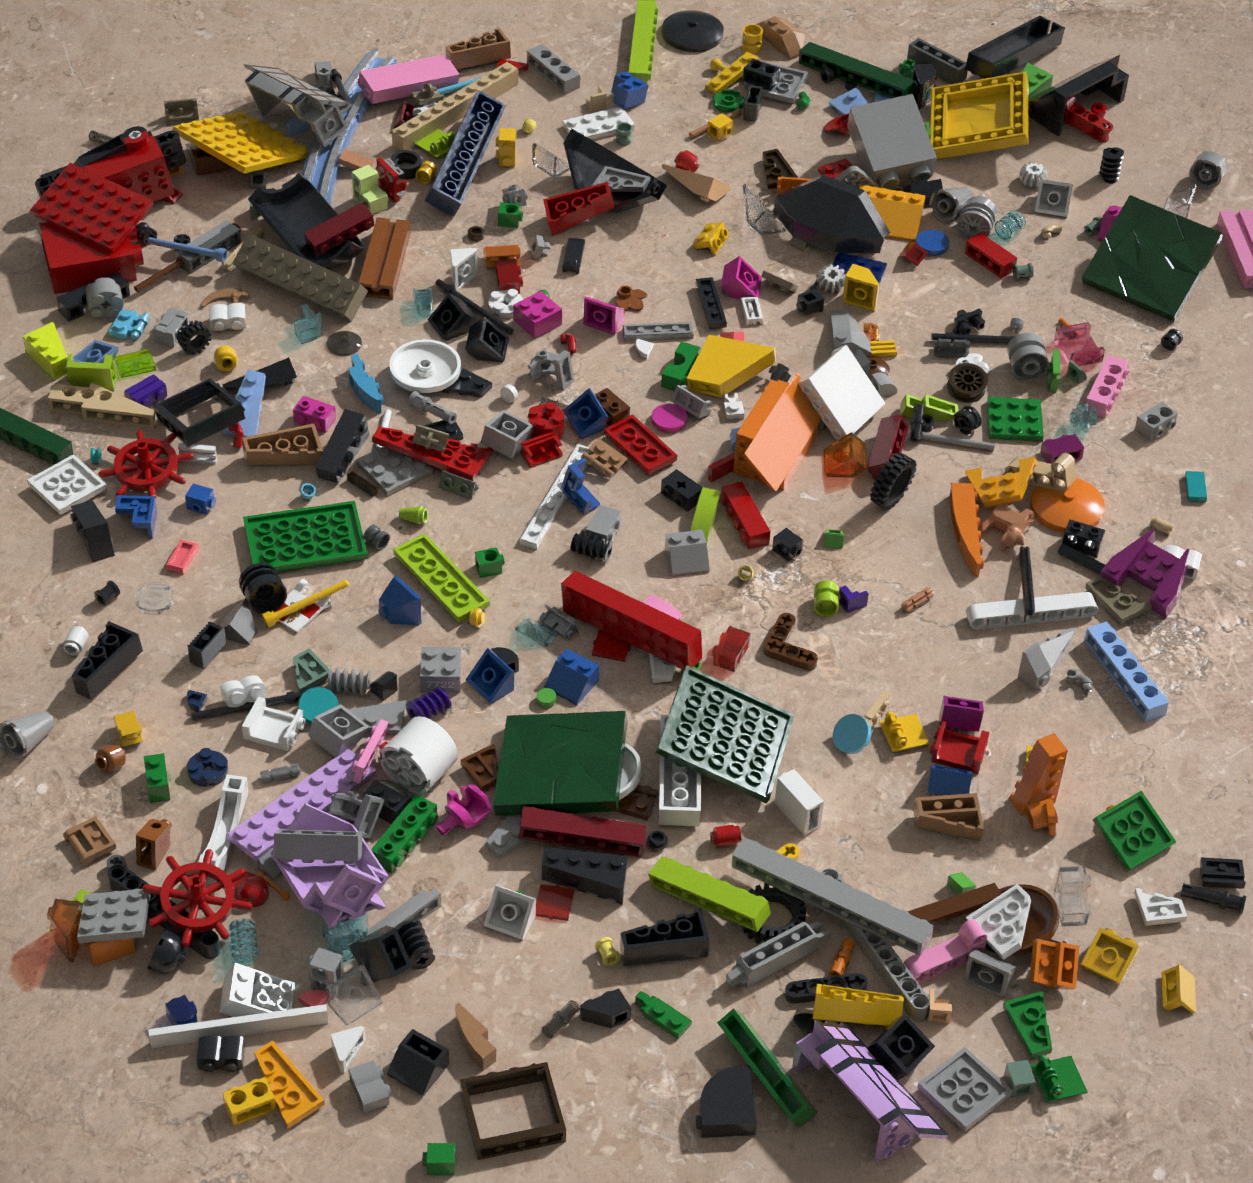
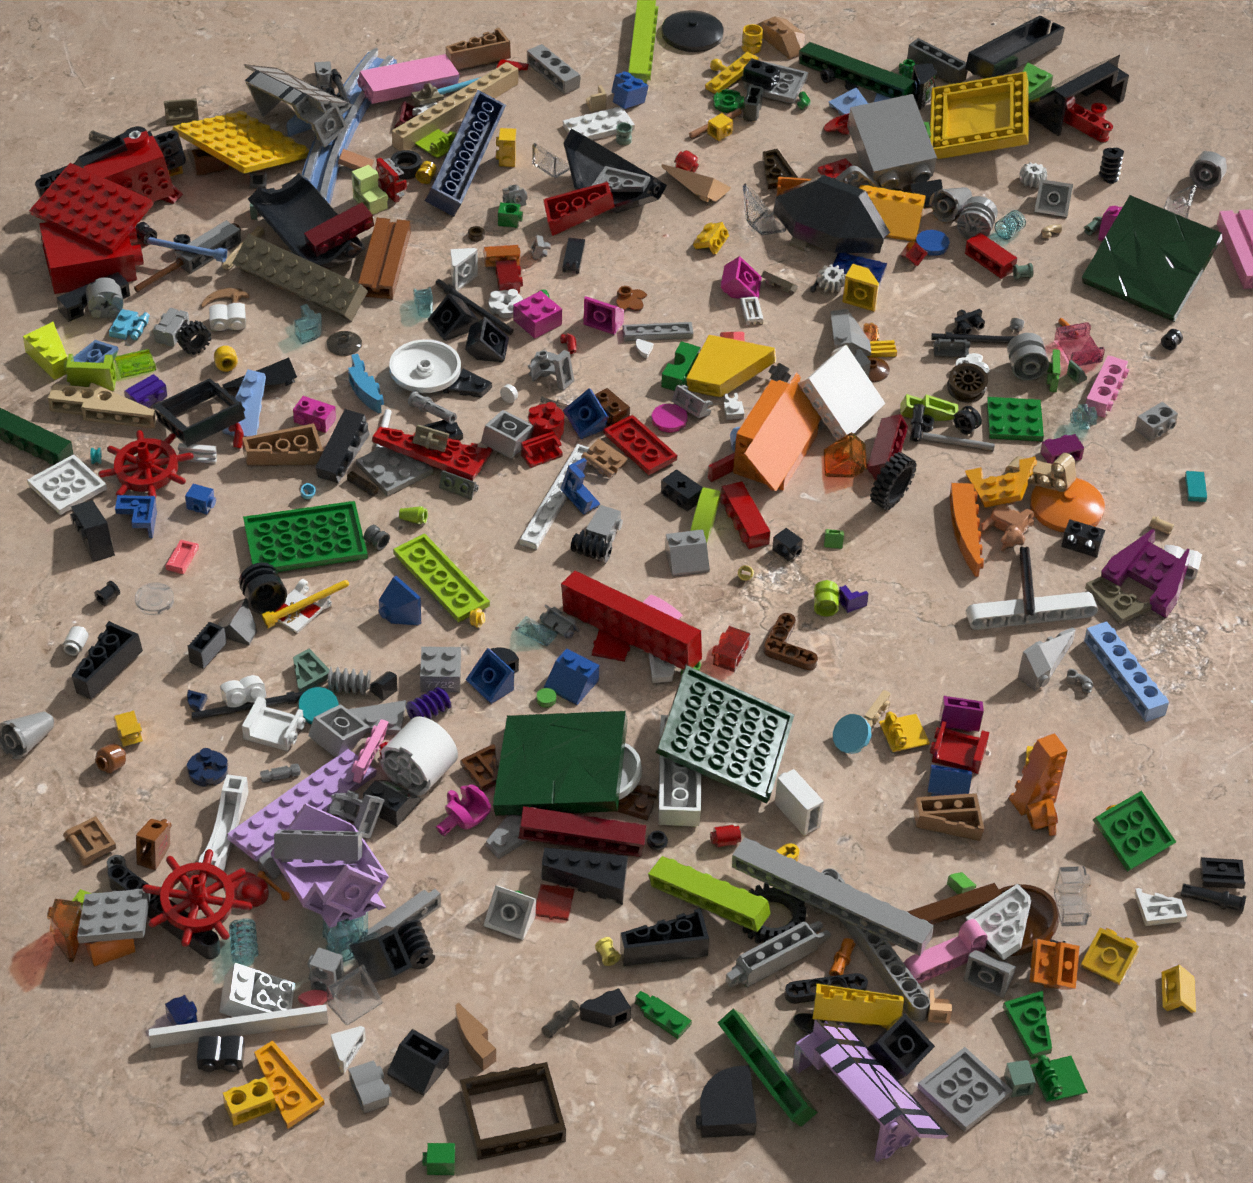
green brick [144,753,170,803] -> none
black cylinder [147,929,187,974] -> none
green brick [371,794,438,873] -> none
green brick [475,547,505,578] -> none
light yellow hinge [522,118,537,133] -> none
black plate [696,277,727,329] -> none
black brick [796,289,825,315] -> none
light grey brick [871,373,897,398] -> none
nougat axle [901,587,934,612] -> none
black axle [1058,544,1105,575] -> none

